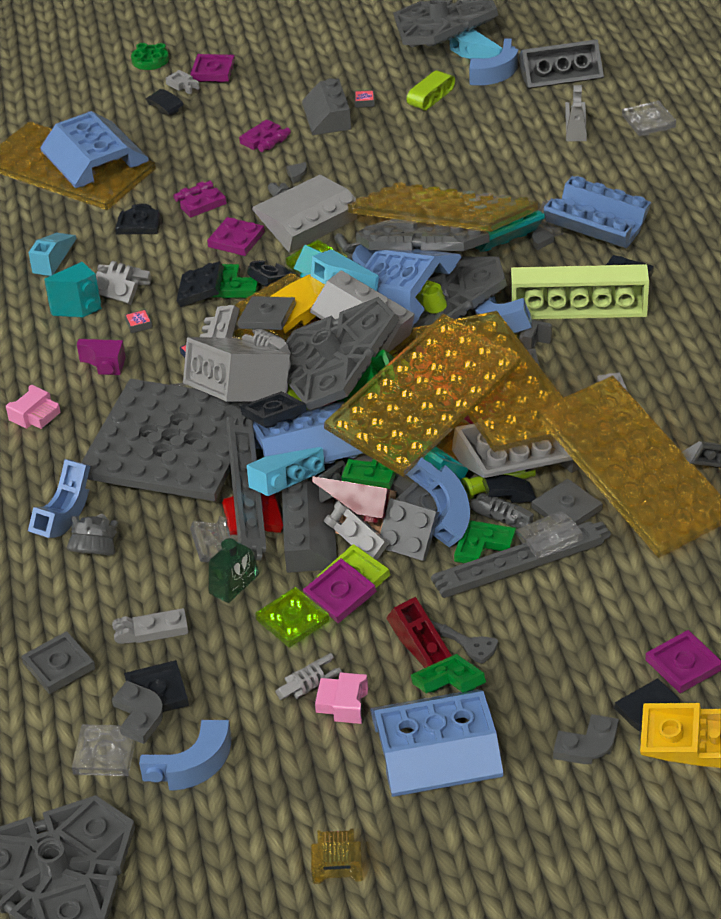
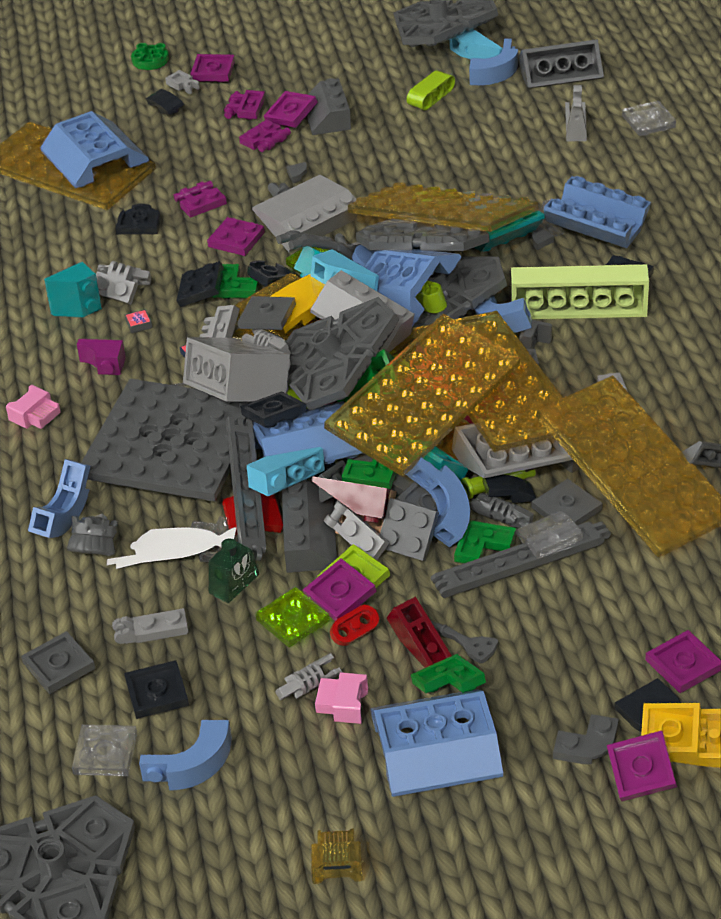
medium azure slope [28,233,77,276] -> none
dark grey plate [112,681,163,744] -> none
tile [355,90,375,108] -> none
none -> white sticker [107,527,236,569]
none -> magenta plate [224,90,266,120]
none -> magenta plate [264,91,318,128]
none -> dark grey piece [276,230,353,260]
none -> red plate [330,605,379,646]
none -> magenta plate [607,730,677,802]

